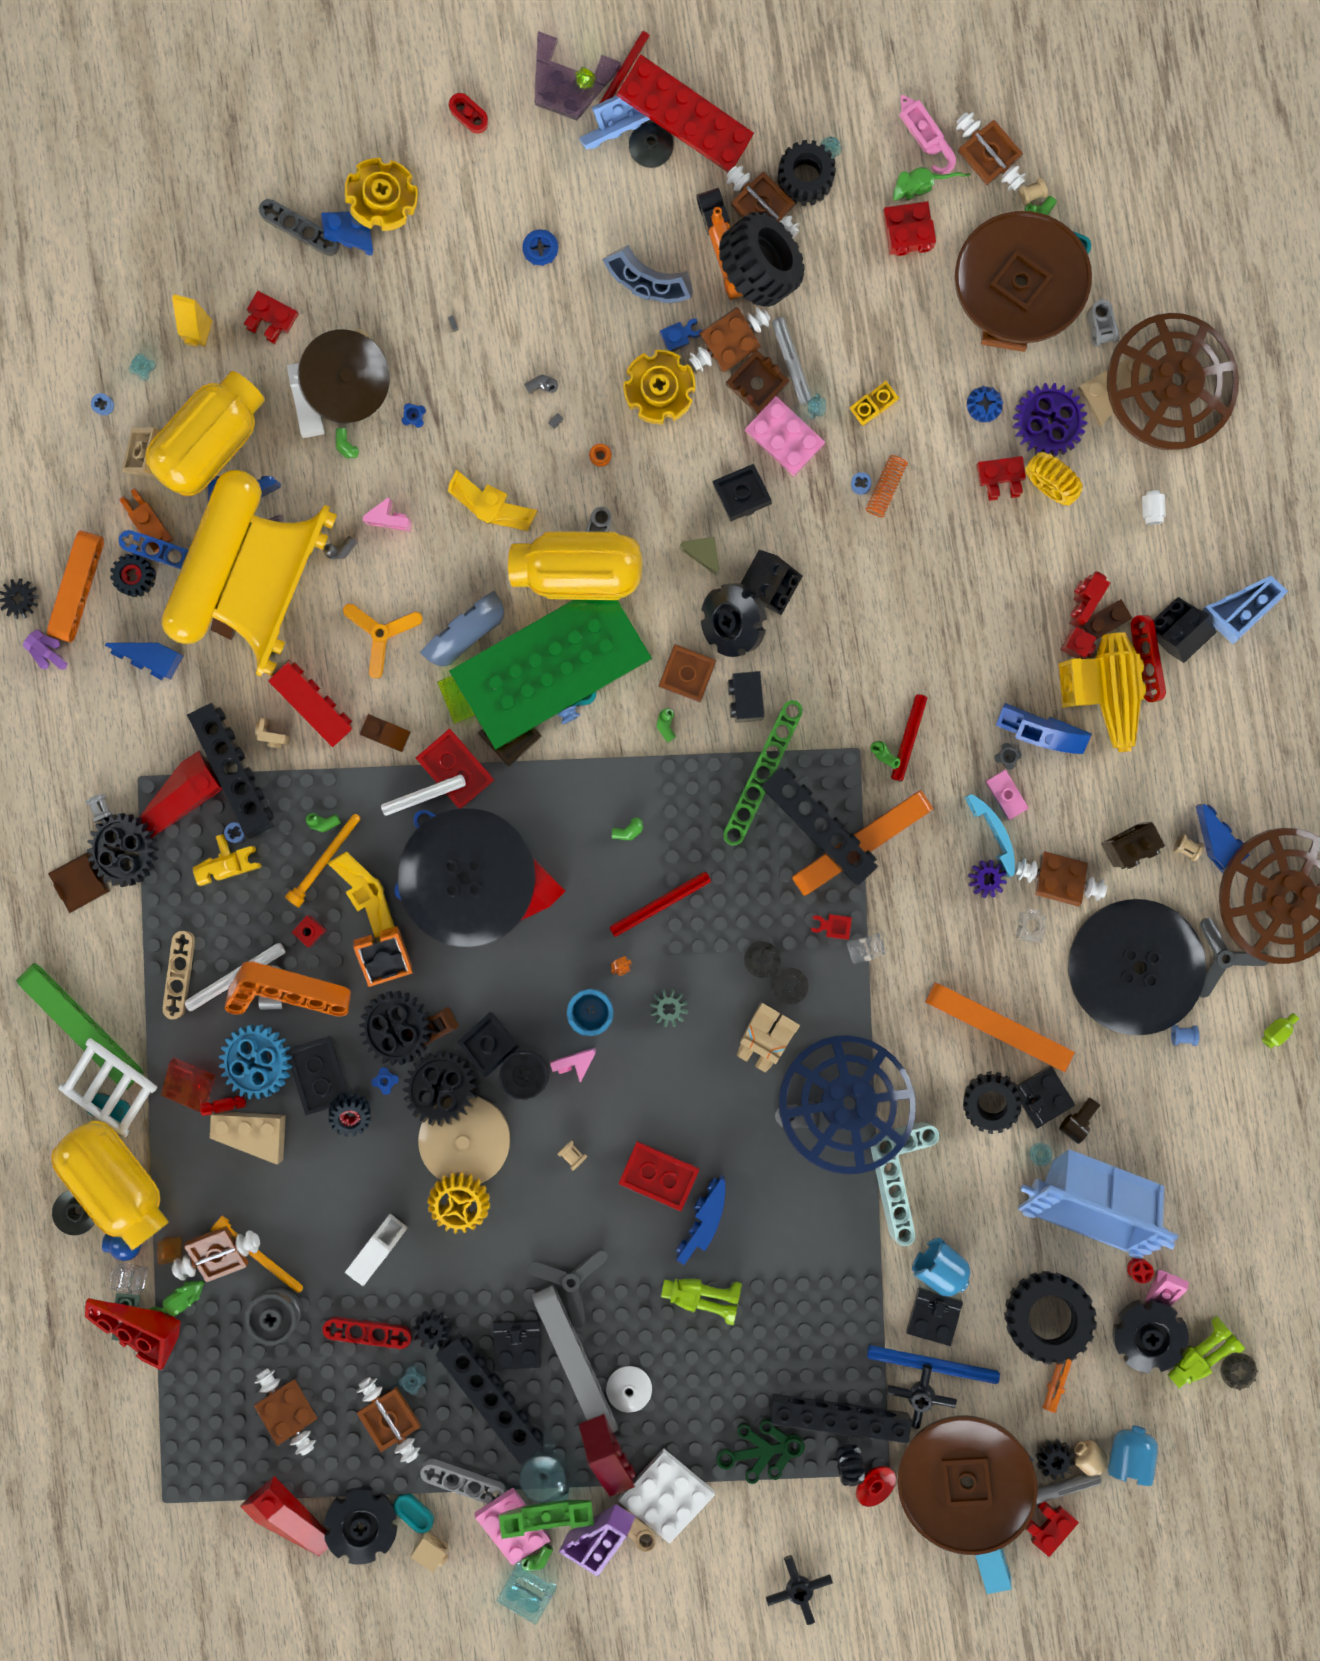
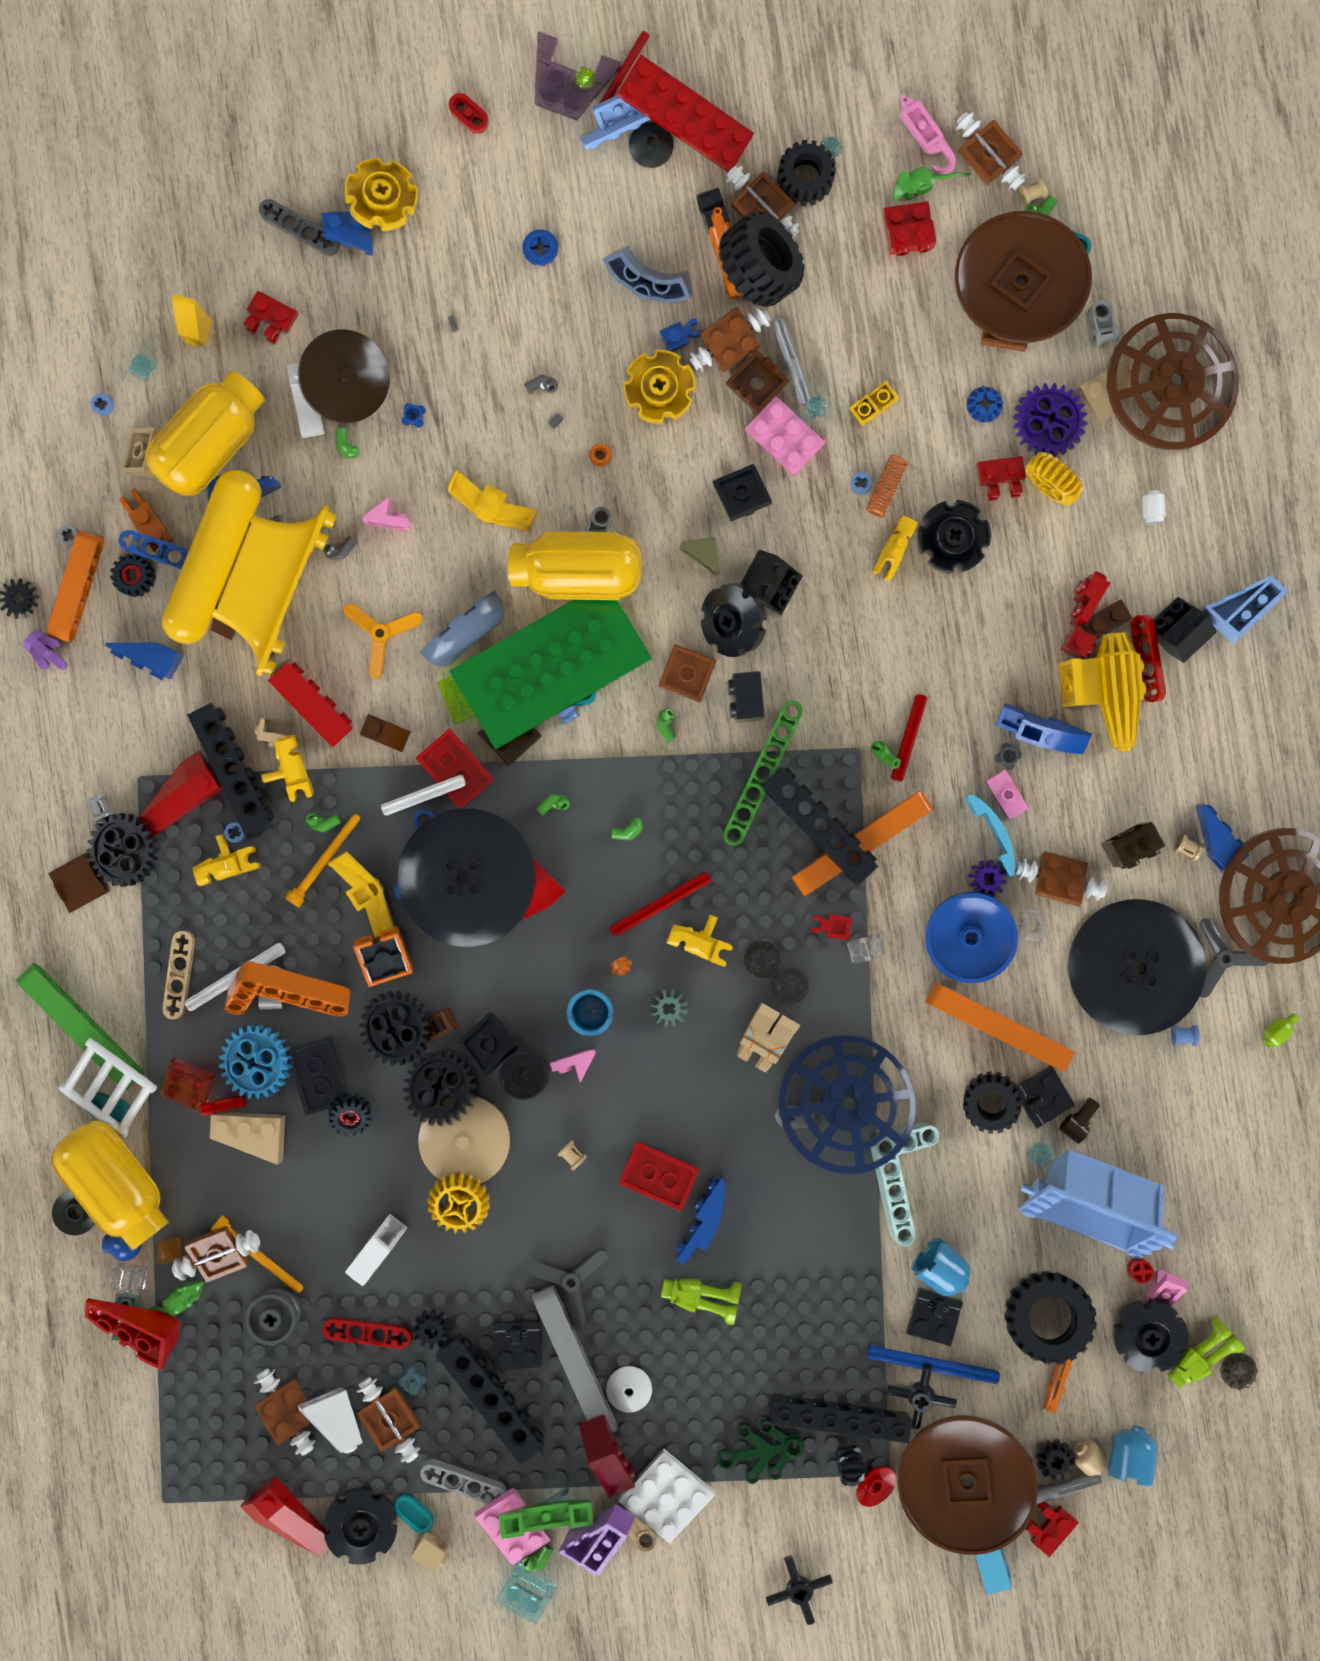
red plate [291,915,327,948] -> none
blue plate [371,1067,399,1095] -> none
clear light blue dish [520,1456,566,1503] -> none
none -> light grey bush [57,525,79,547]
none -> yellow piece [262,734,314,802]
none -> white slope [297,1387,363,1453]
none -> bright green arm [536,794,570,816]
none -> yellow piece [666,915,733,967]
none -> yellow piece [871,515,918,581]
none -> black piece [917,500,991,574]
none -> blue dish [925,892,1018,983]

